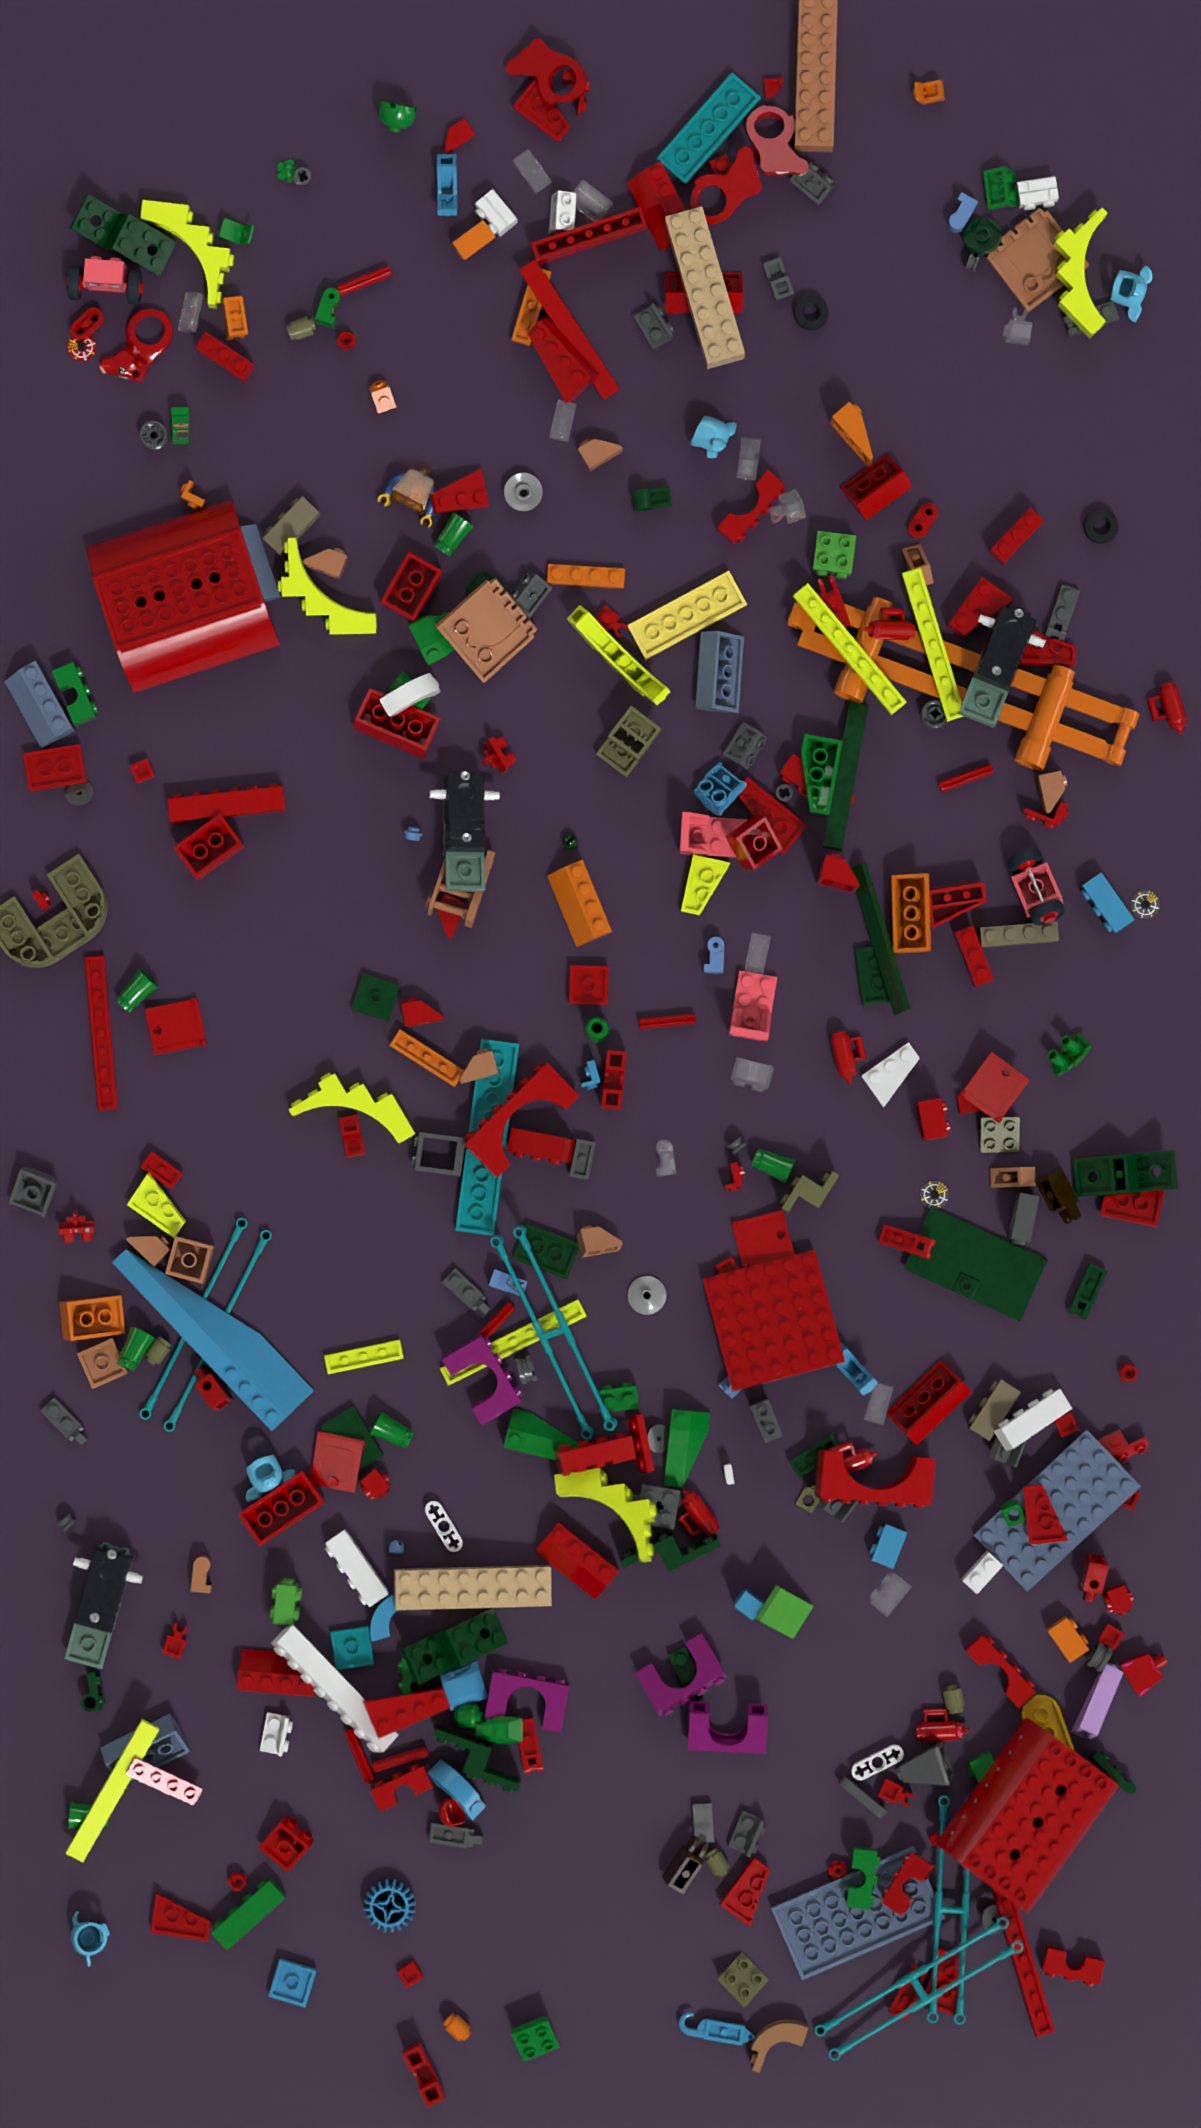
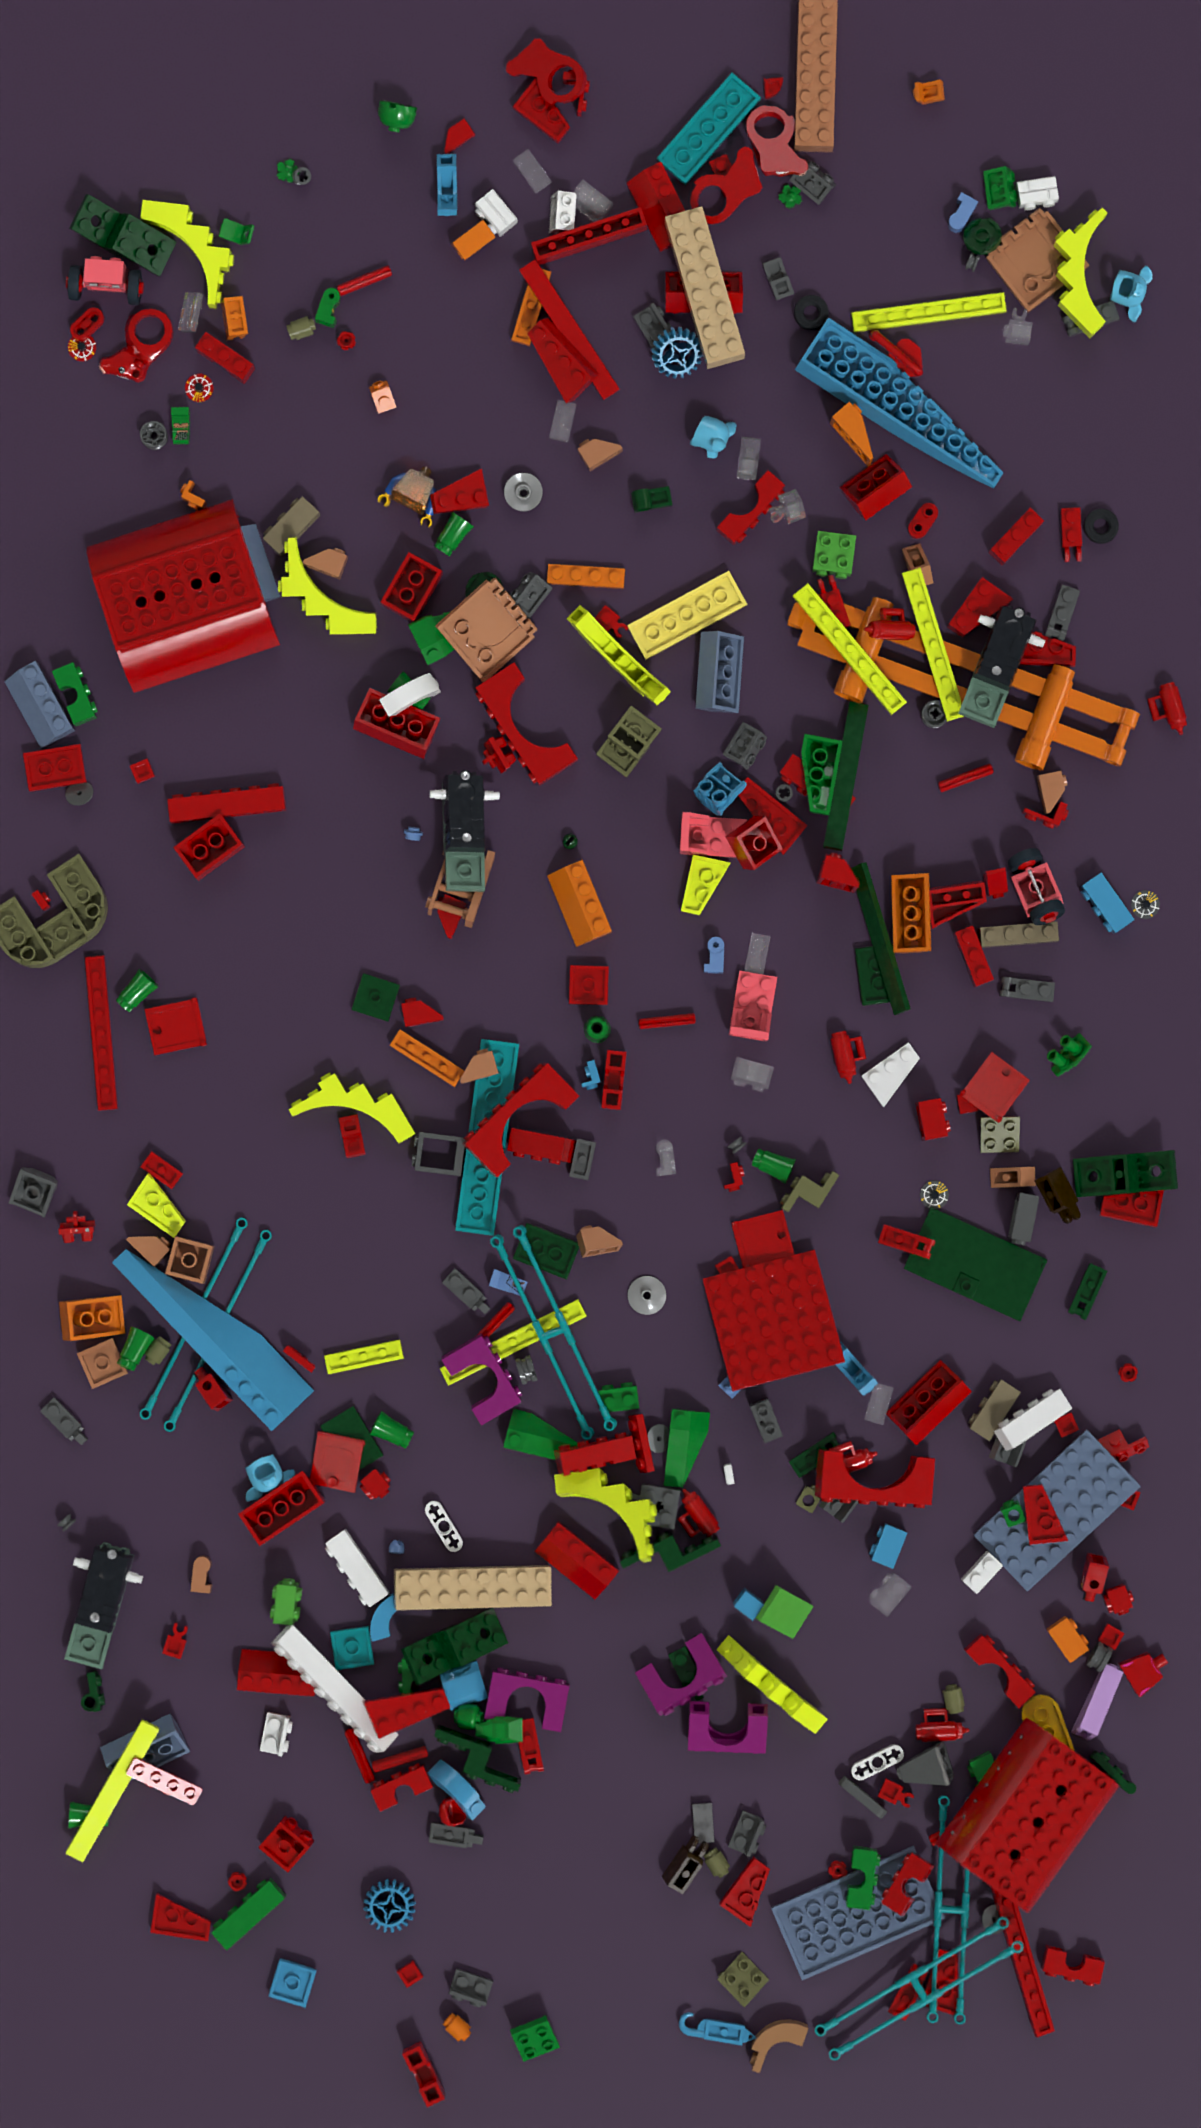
medium azure piece [70,1911,110,1967] -> none
none -> red piece [185,374,214,402]
none -> red tile [283,1345,315,1373]
none -> dark grey bracket [449,1968,493,2007]
none -> red arch [475,663,578,786]
none -> dark azure gear [651,326,703,379]
none -> neon yellow arch [716,1635,828,1734]
none -> green plant [779,185,802,209]
none -> dark azure wedge [795,317,1004,489]
none -> neon yellow tile [851,292,1007,333]
none -> red piece [869,330,923,377]
none -> red slope [983,867,1008,899]
none -> dark grey plate [999,977,1055,1002]
none -> red hinge [1060,508,1082,562]

